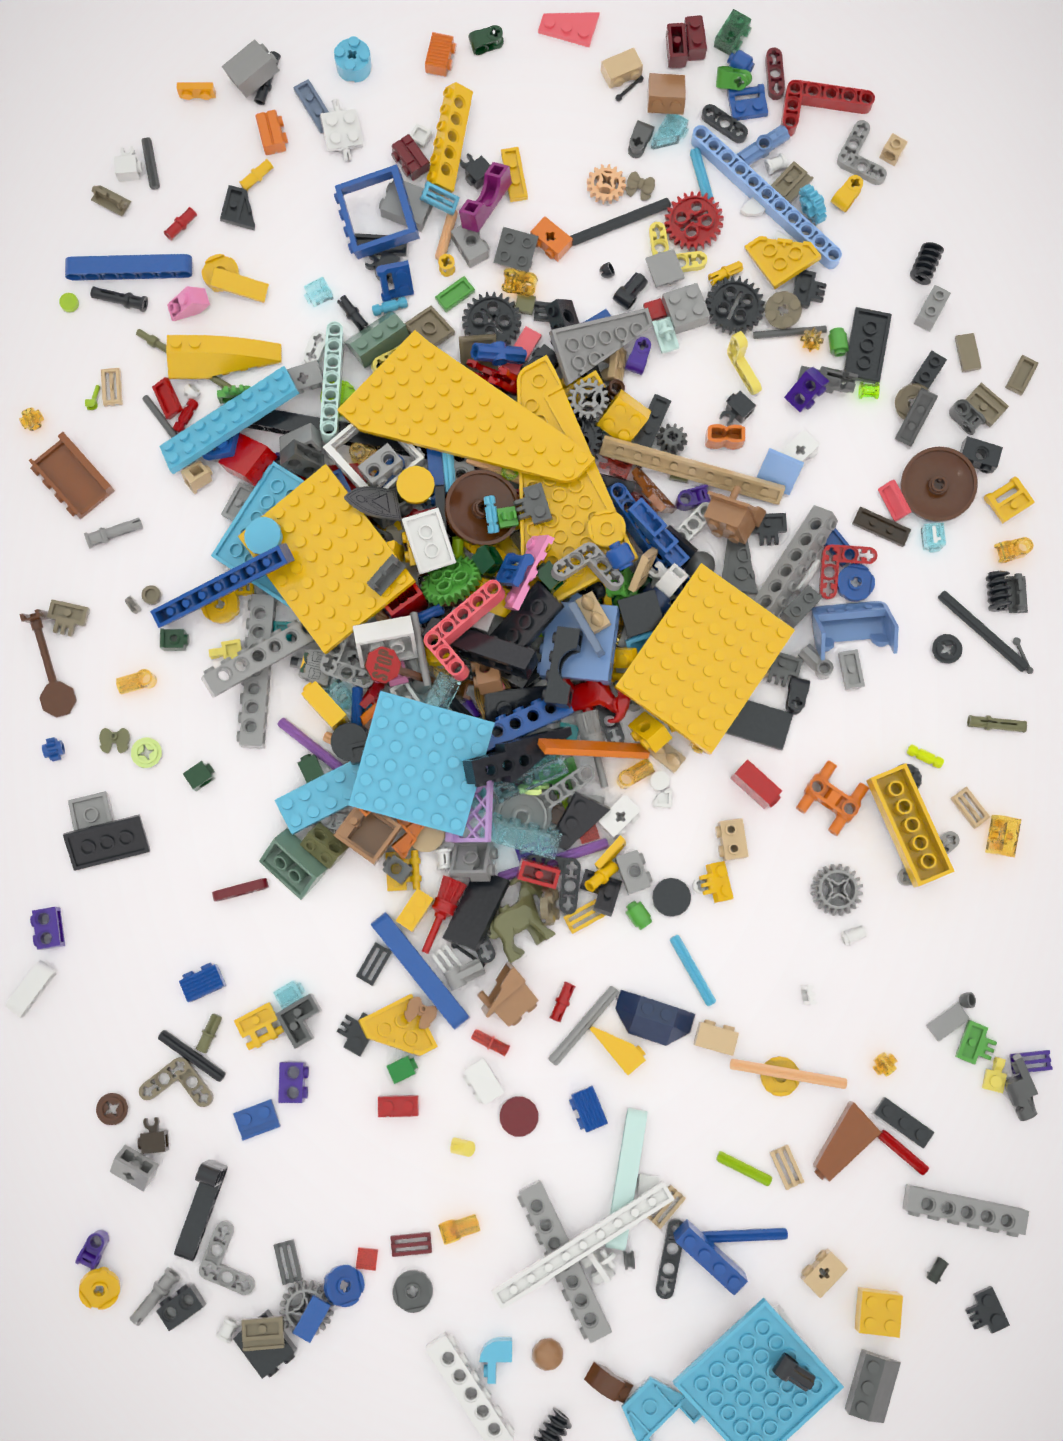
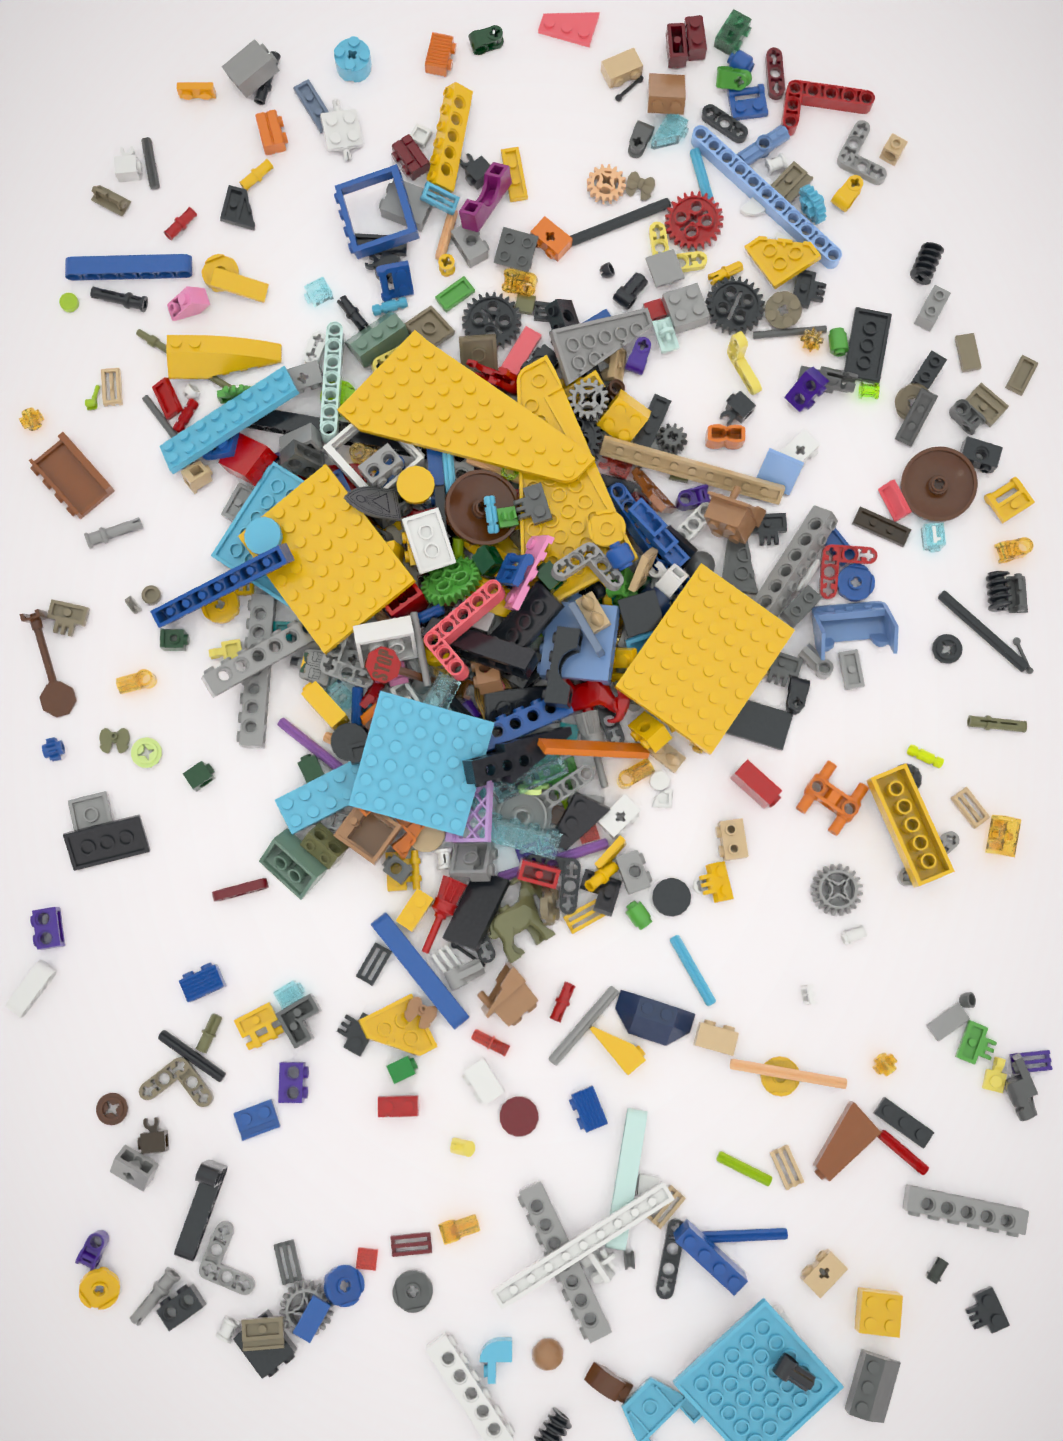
dark grey hinge [367,554,407,596] -> none
blue piece [470,341,527,366] -> none

